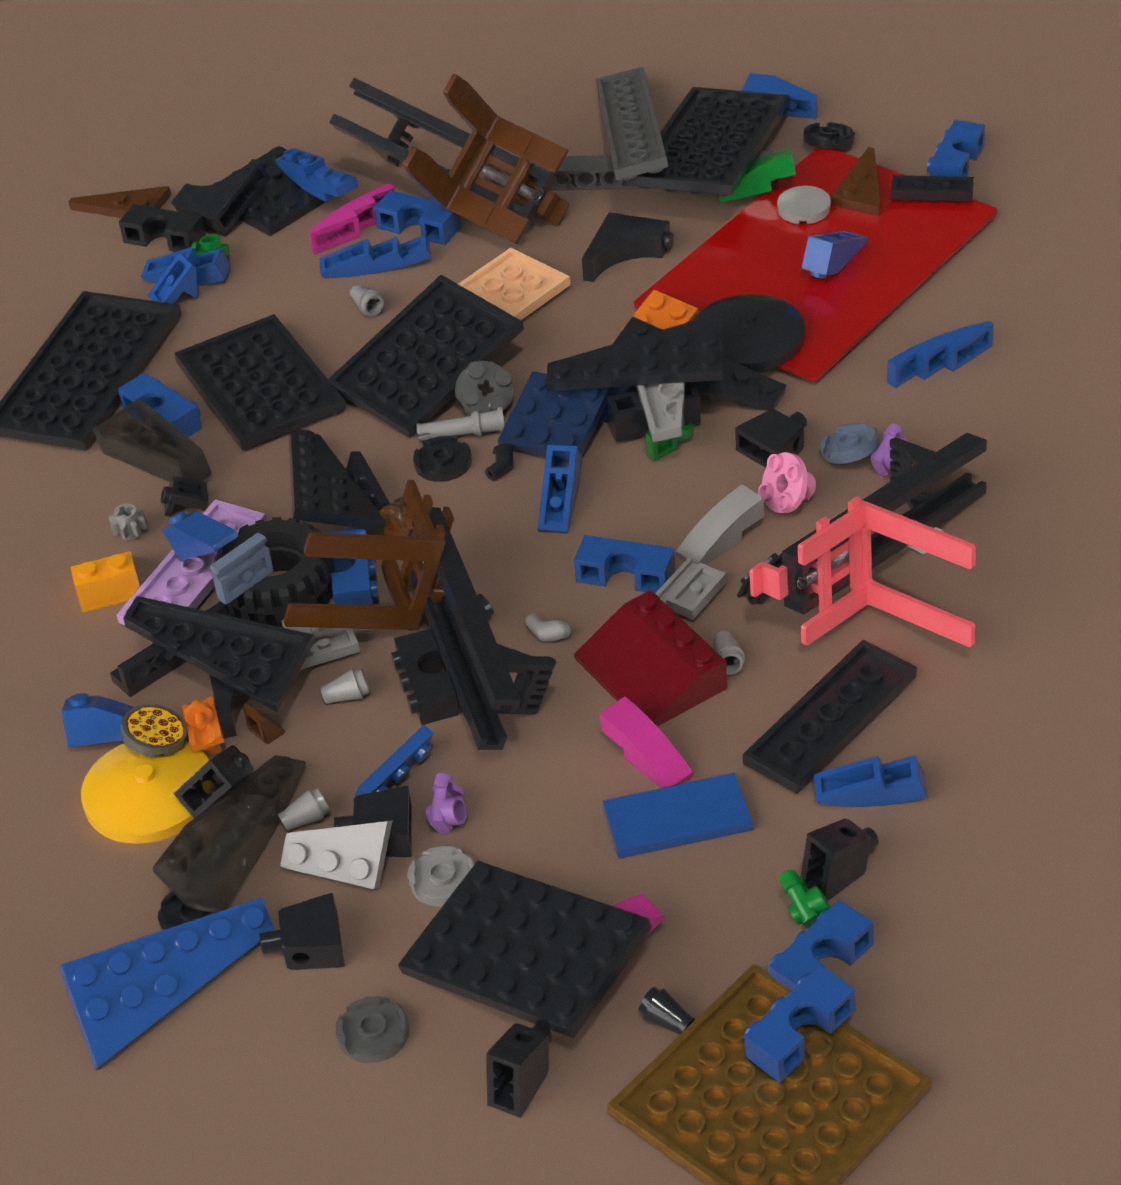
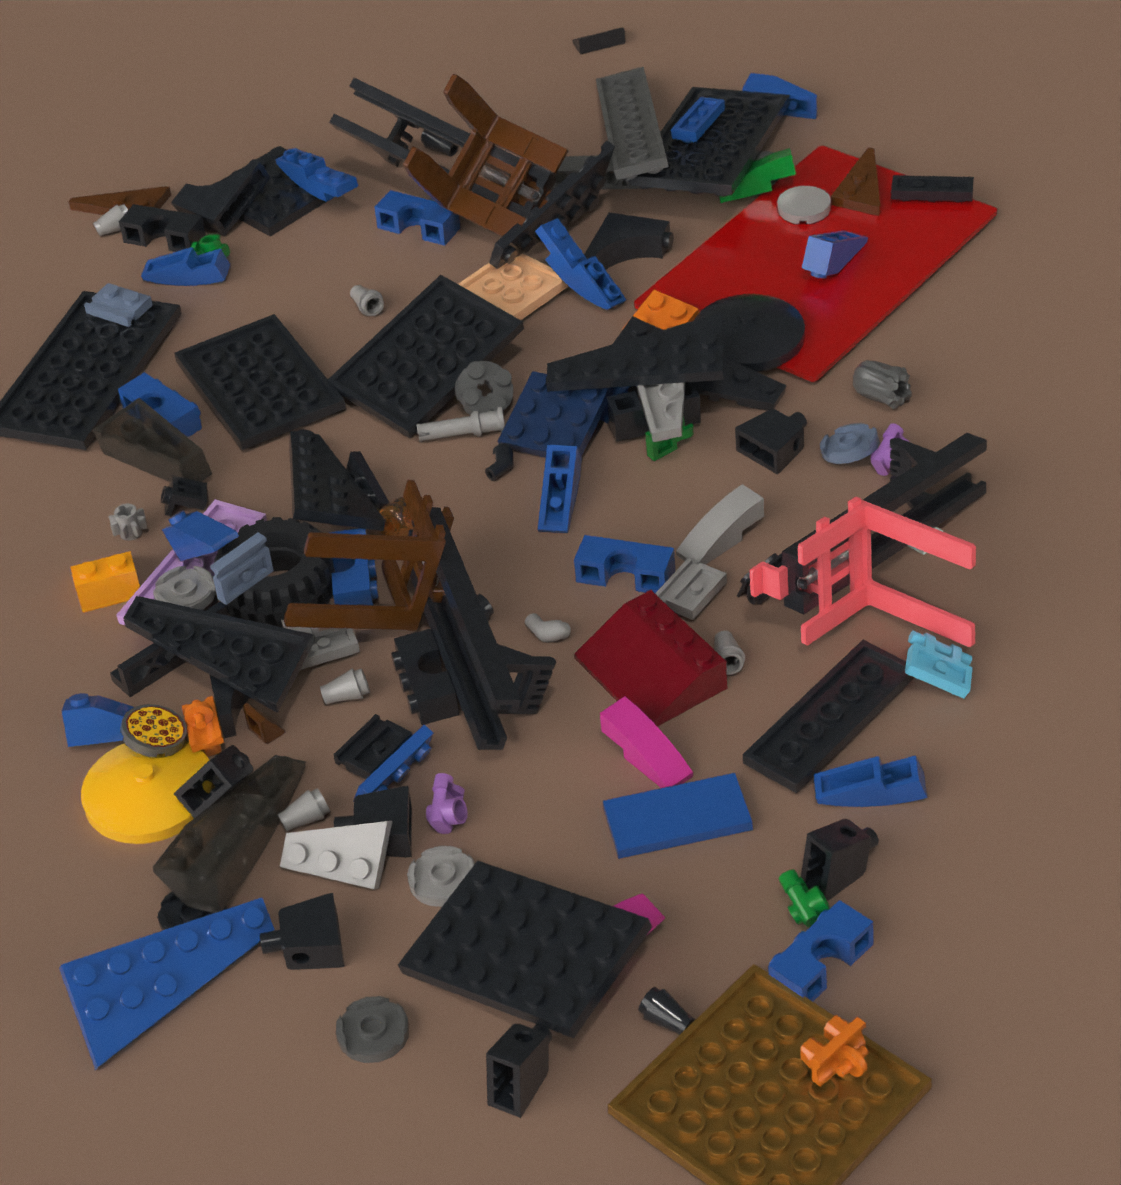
blue slope [148,252,198,304] -> none
dark pink slope [308,183,395,255] -> none
blue slope [320,235,431,278] -> none
black tile [413,436,472,482] -> none
blue arch [744,964,856,1083] -> none
bright pink plate [758,452,816,514] -> none
black tile [803,122,855,149] -> none
blue slope [888,321,993,388] -> none
blue arch [927,120,985,177] -> none
none -> sand blue plate [84,283,153,327]
none -> light grey cone [93,204,128,237]
none -> light grey tile [153,566,216,610]
none -> black plate [333,714,413,779]
none -> black cone [421,130,459,157]
none -> black wing [489,141,615,269]
none -> blue slope [535,218,627,310]
none -> black slope [572,27,626,54]
none -> blue plate [671,97,725,143]
none -> orange hips [800,1015,869,1087]
none -> dark grey piece [853,360,912,409]
none -> medium azure plate [905,630,973,699]

